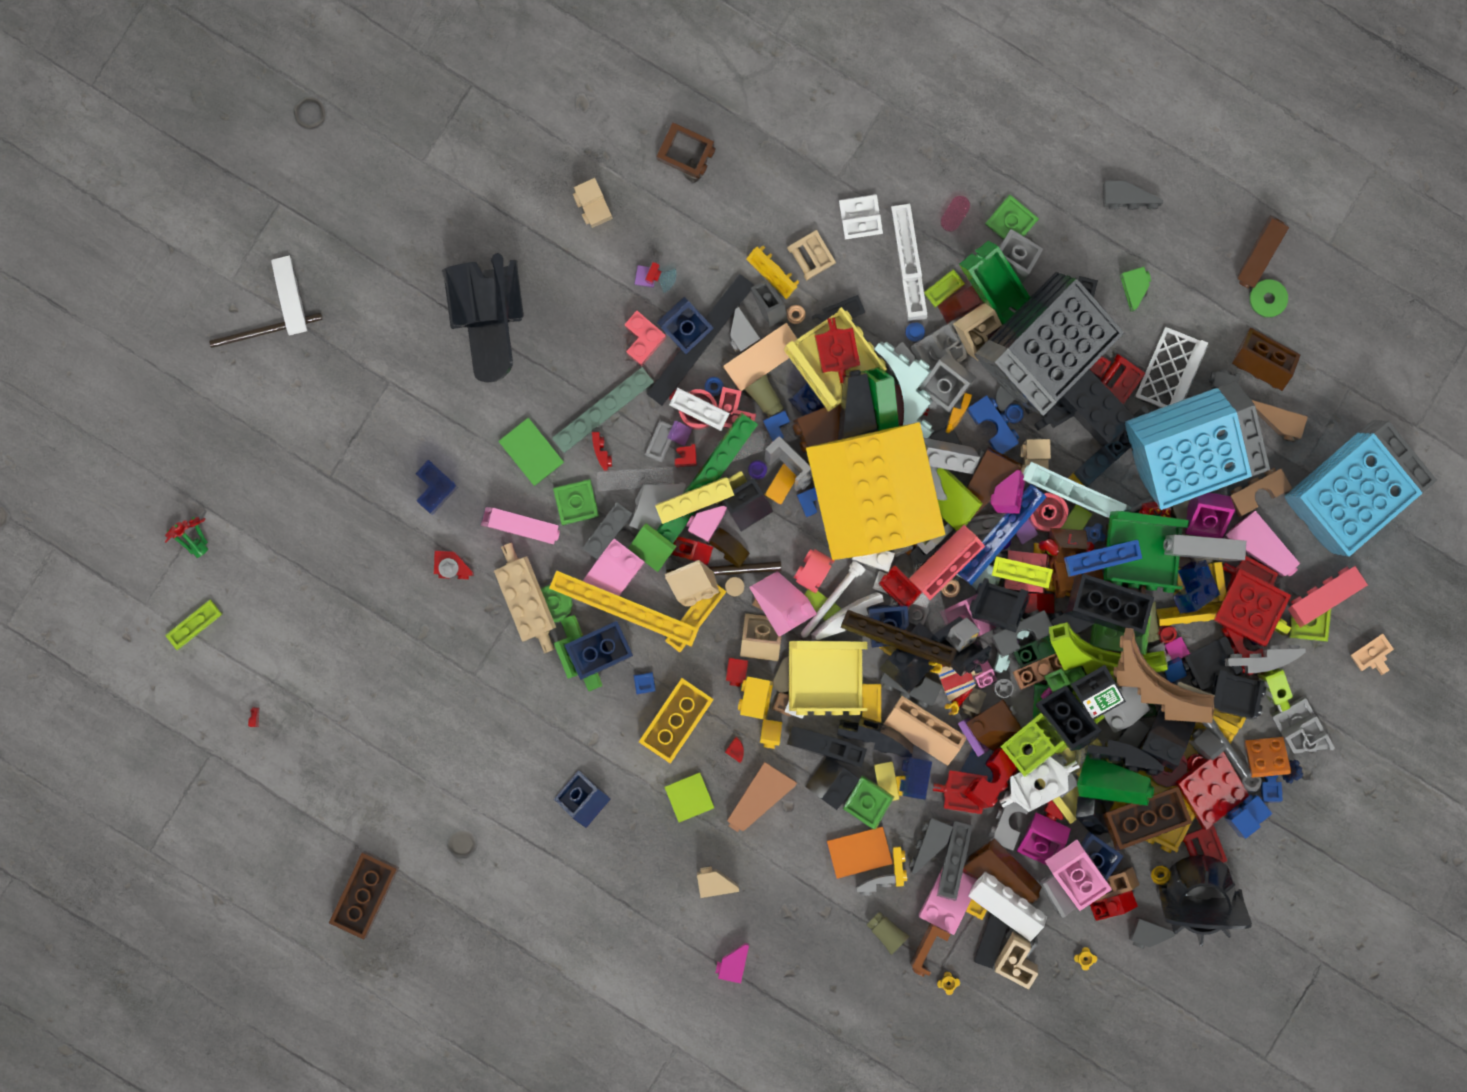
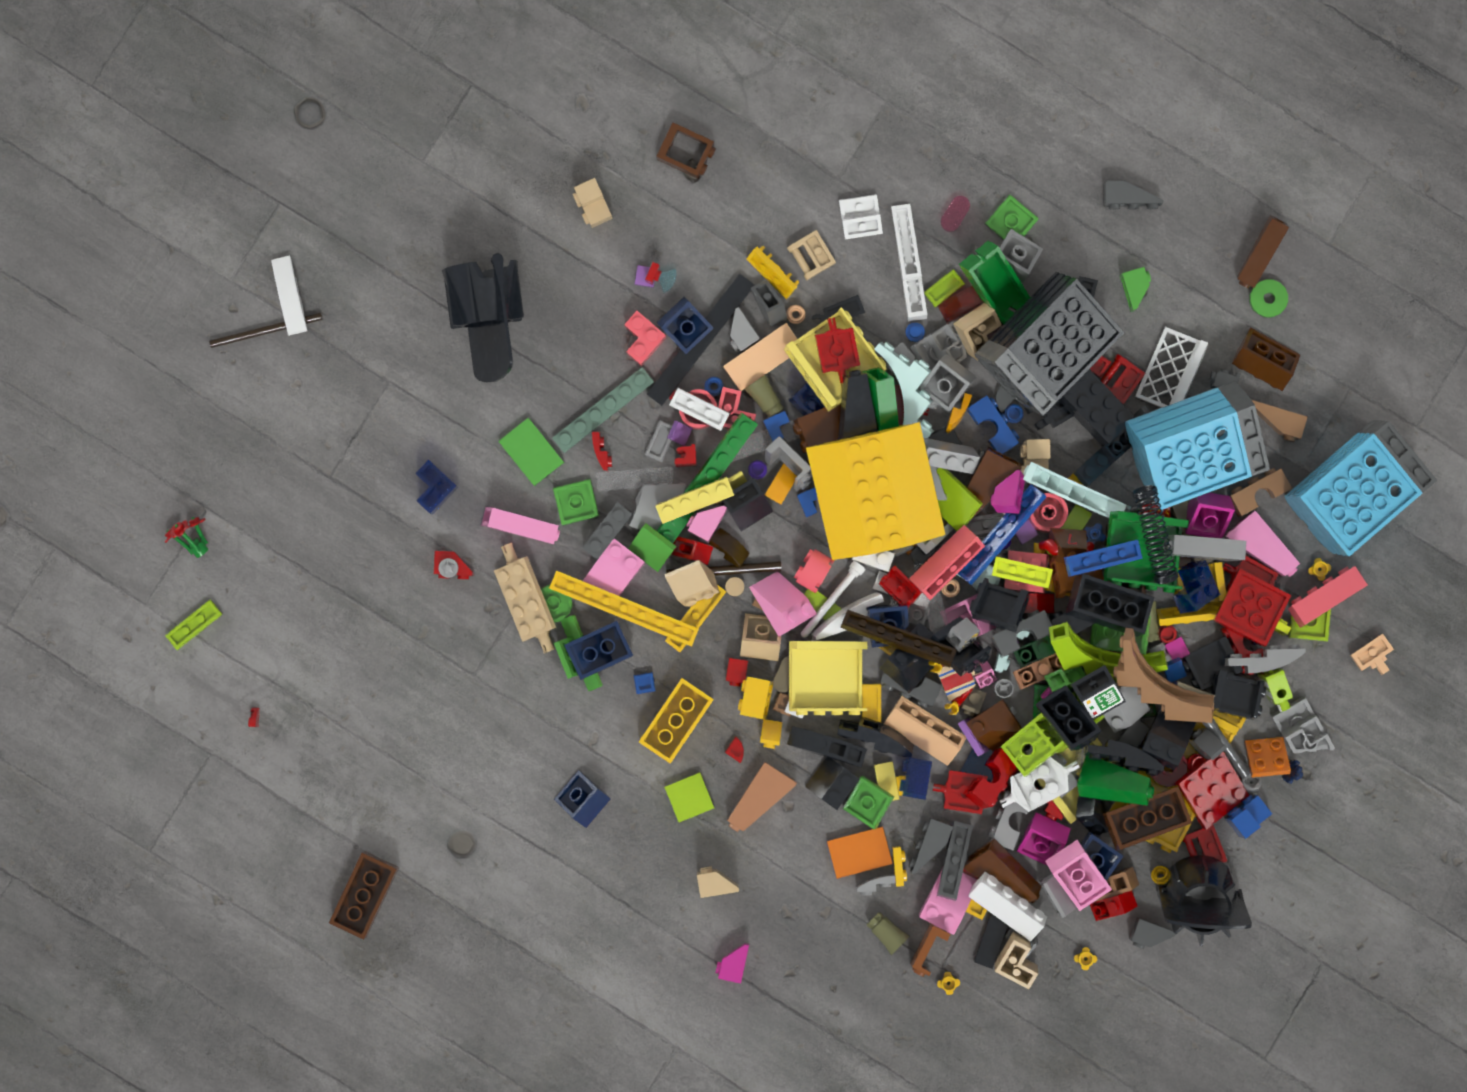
blue plate [1261,775,1283,802] -> none
none -> black piece [1132,485,1179,584]
none -> yellow plate [1308,558,1331,581]

